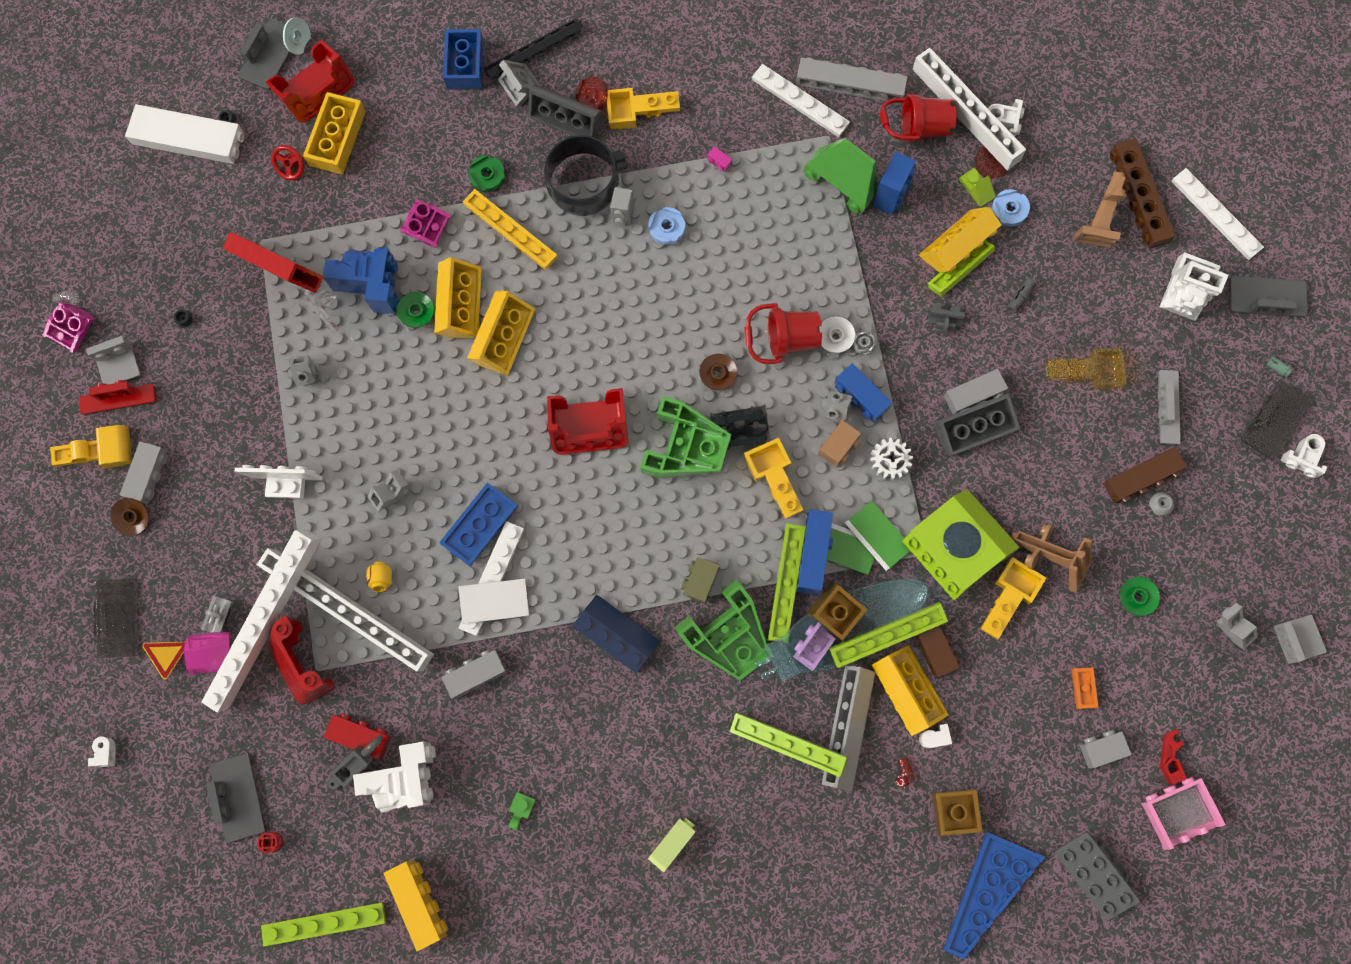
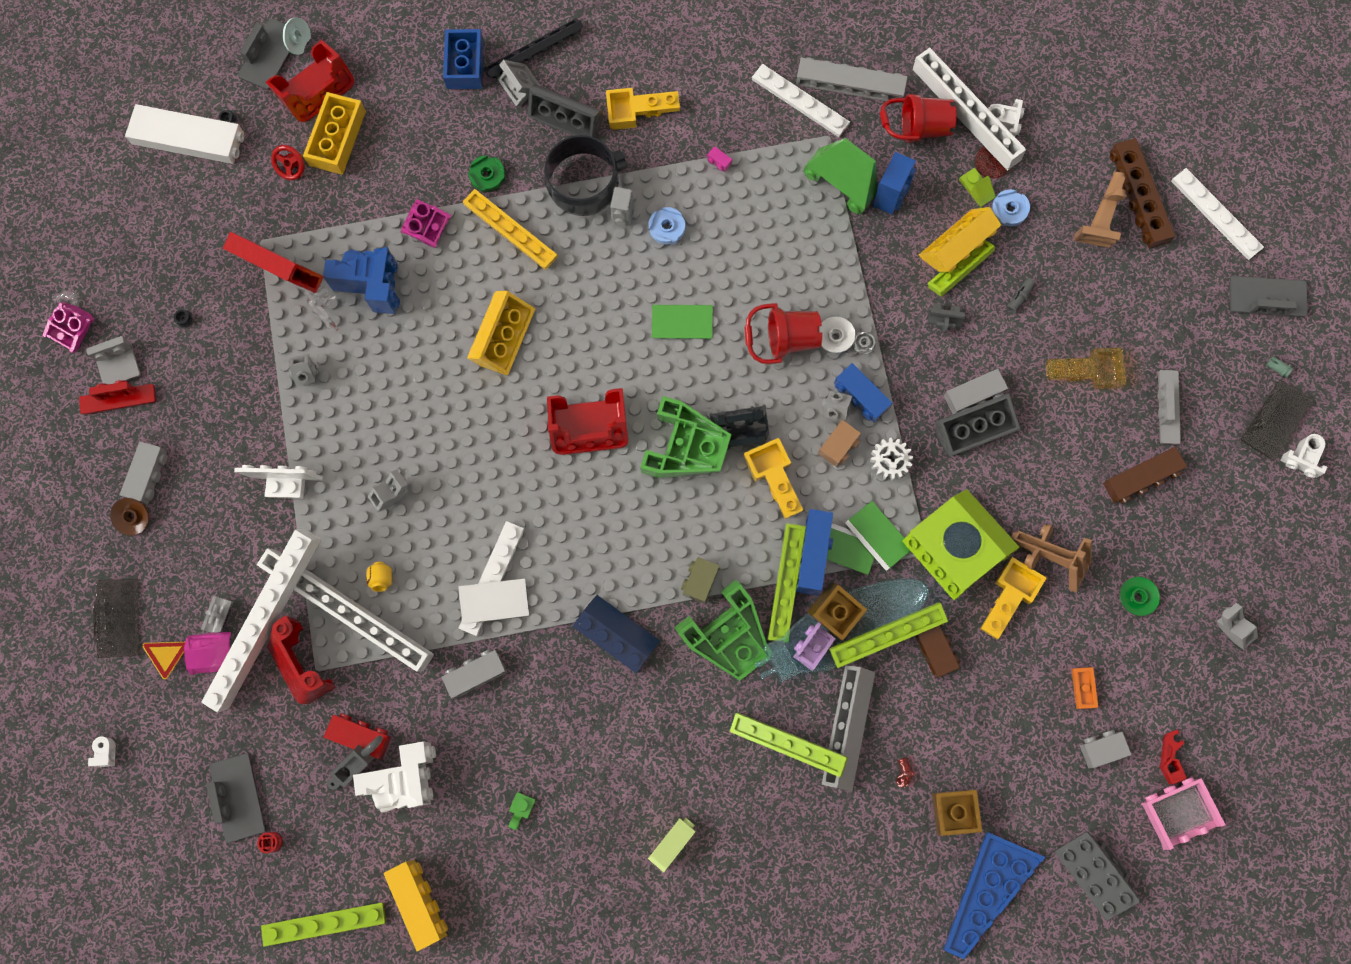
yellow plate [50,425,132,469] -> none
green dish [397,292,434,328] -> none
yellow slope [434,257,482,338] -> none
blue plate [439,482,518,567] -> none
clear red tile [575,76,608,110] -> none
reddish brown dish [699,354,737,390] -> none
yellow slope [872,645,949,736] -> none
white leg [919,724,952,748] -> none
light grey plate [1149,492,1174,516] -> none
white brick [1159,252,1228,321] -> none
light grey bracket [1273,615,1326,664] -> none
none -> bright green sticker [651,305,713,339]

